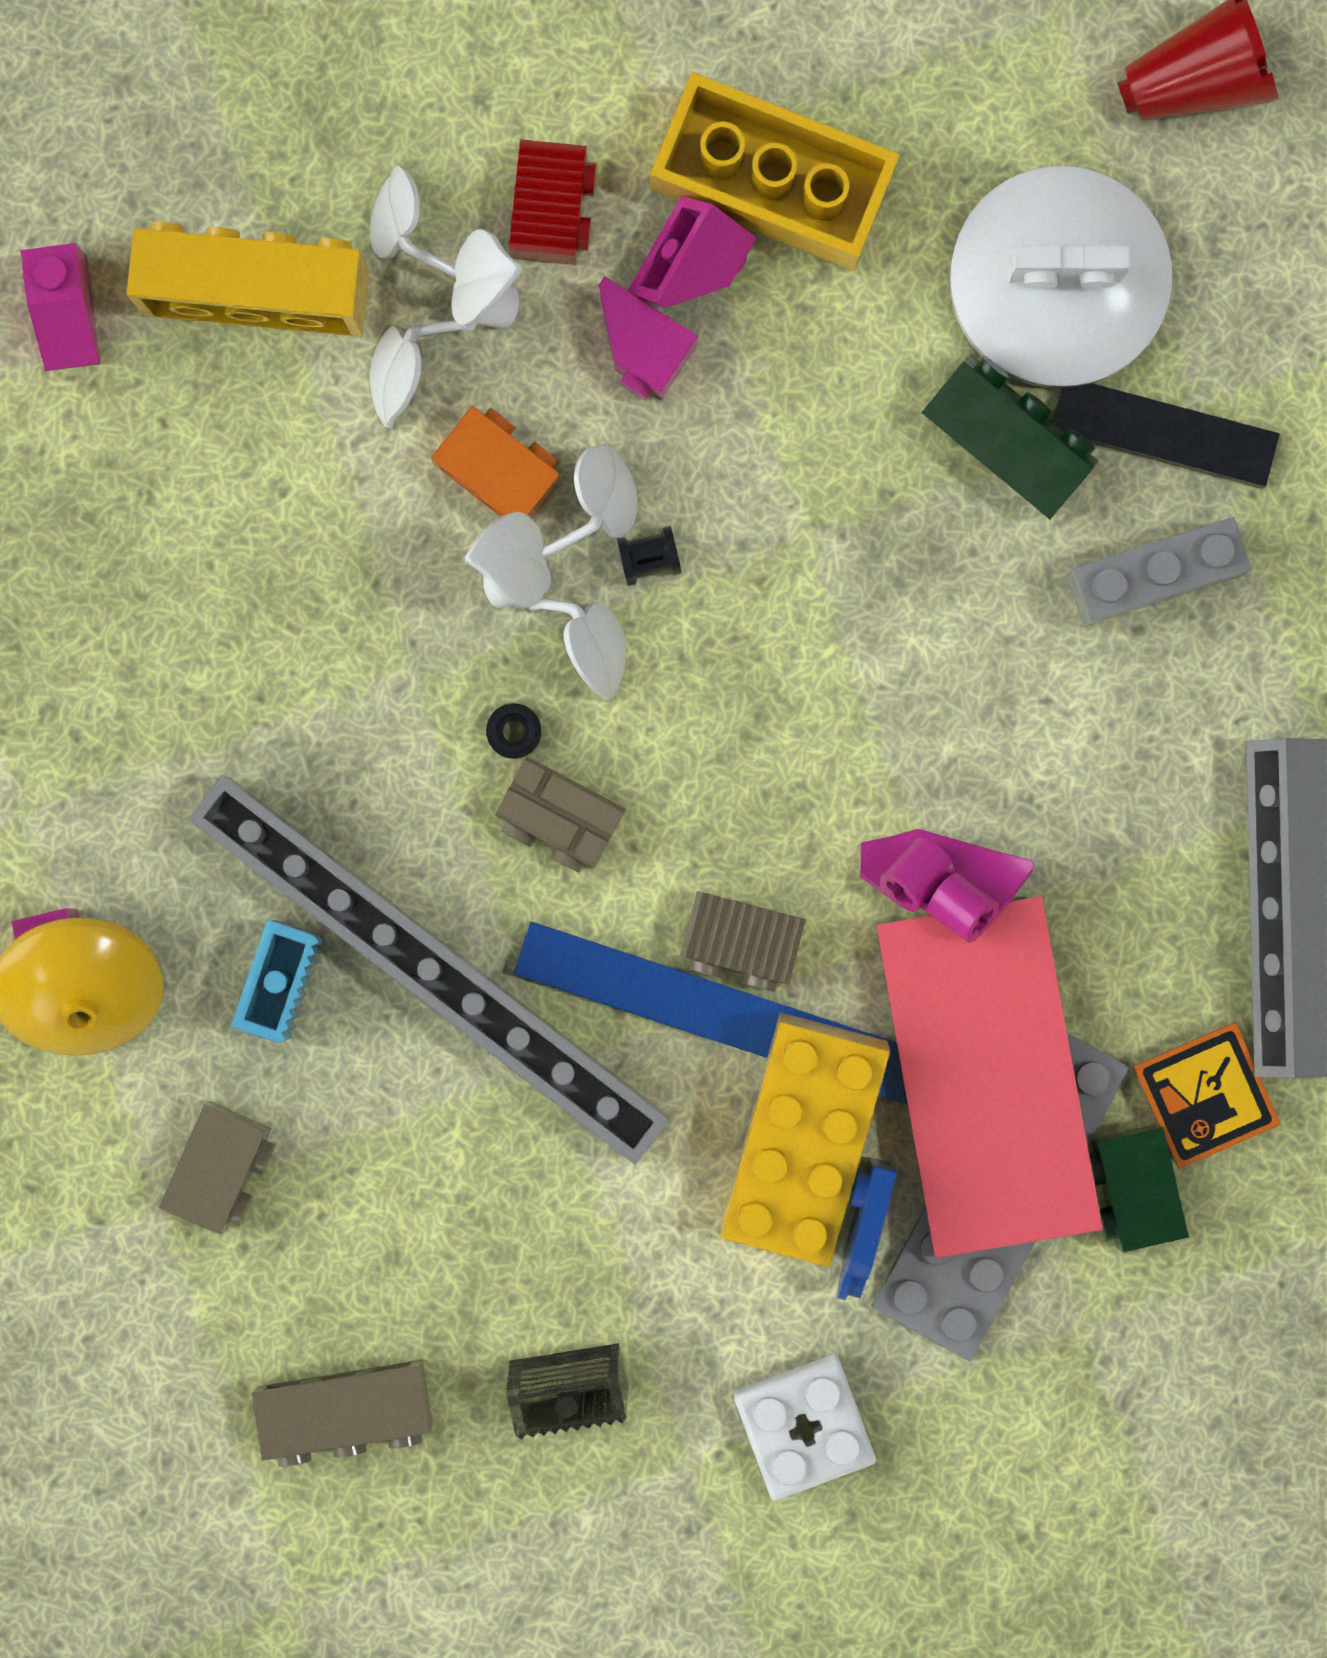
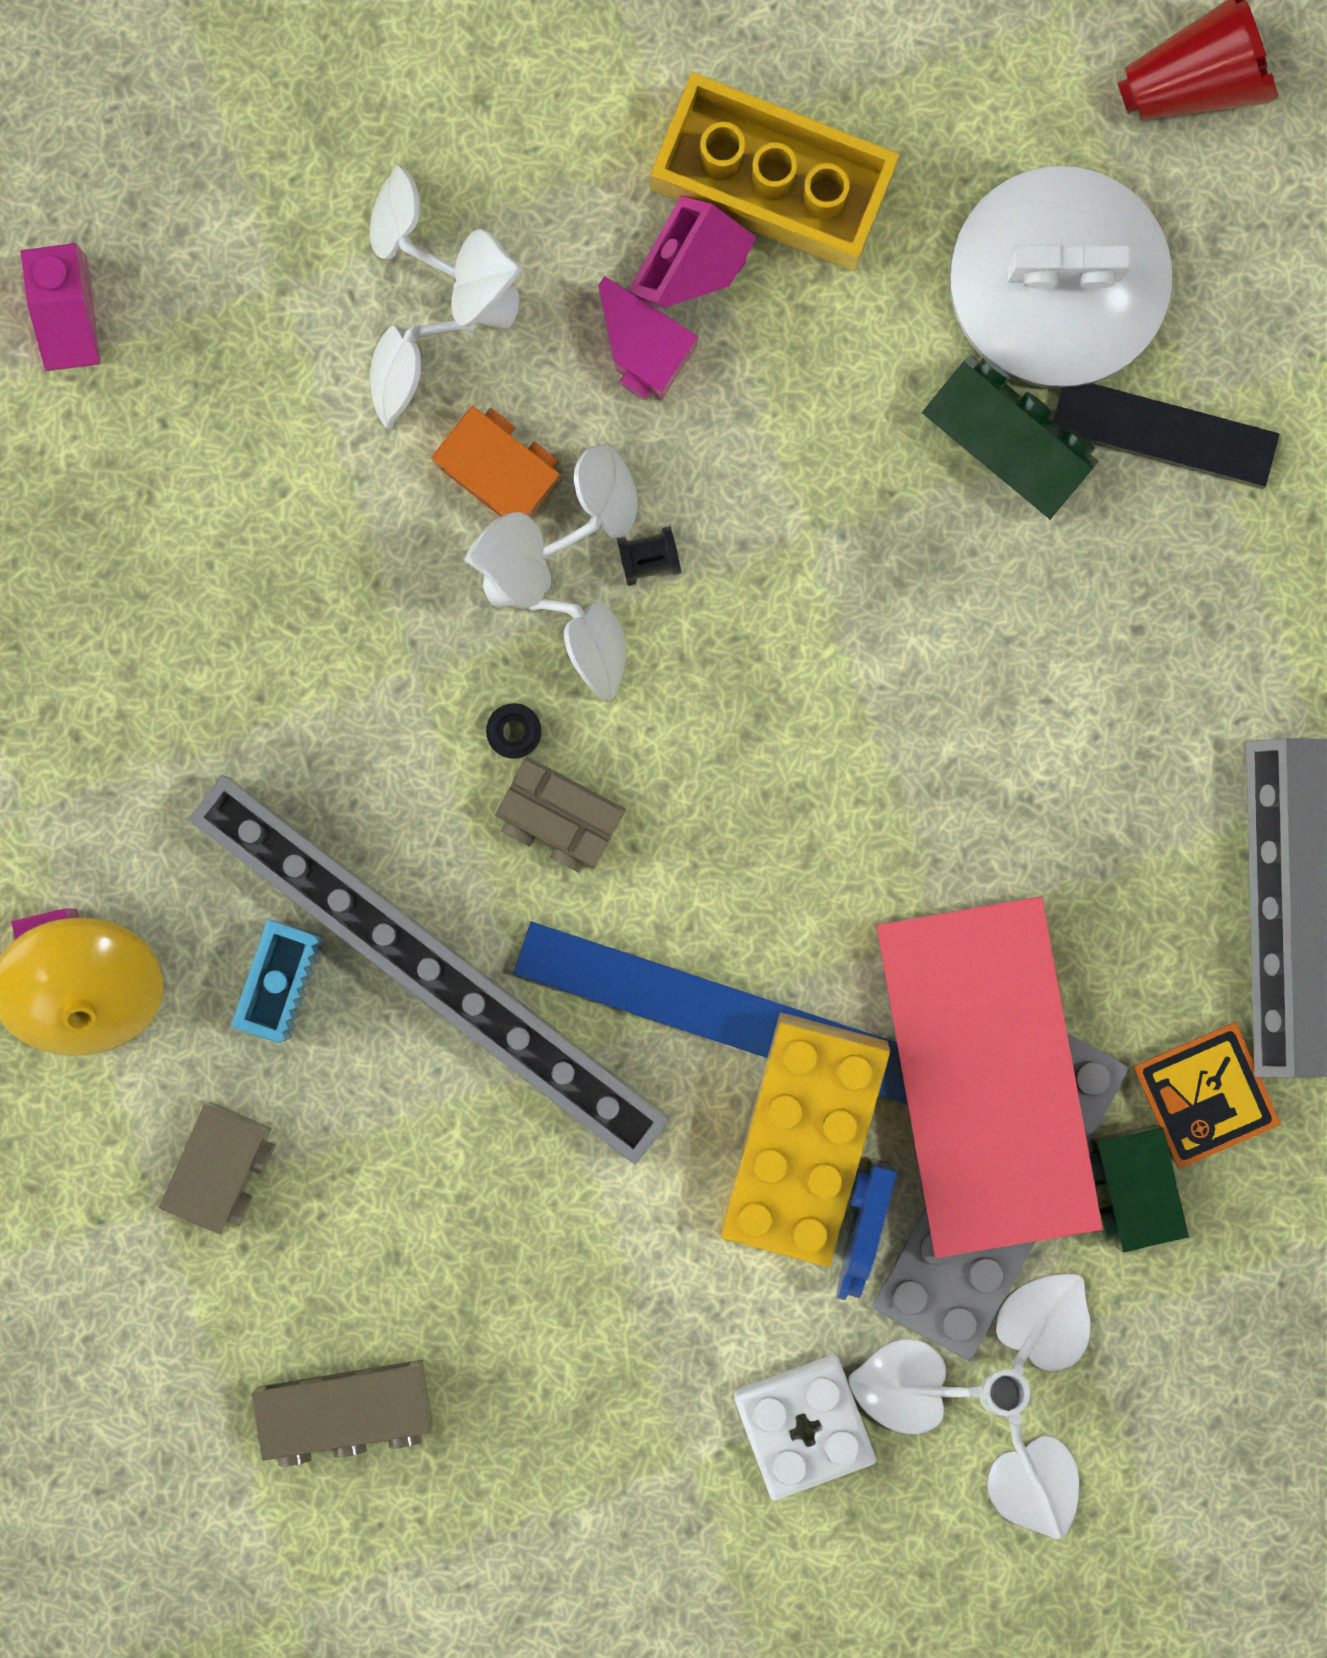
yellow brick [127,221,369,337] -> none
clear smoke brick [506,1343,628,1440] -> none
red brick [509,139,597,265] -> none
dark tan brick [680,891,806,992] -> none
dark pink panel [860,829,1034,943] -> none
light grey brick [1066,517,1252,627] -> none
none -> white plant [848,1274,1091,1539]

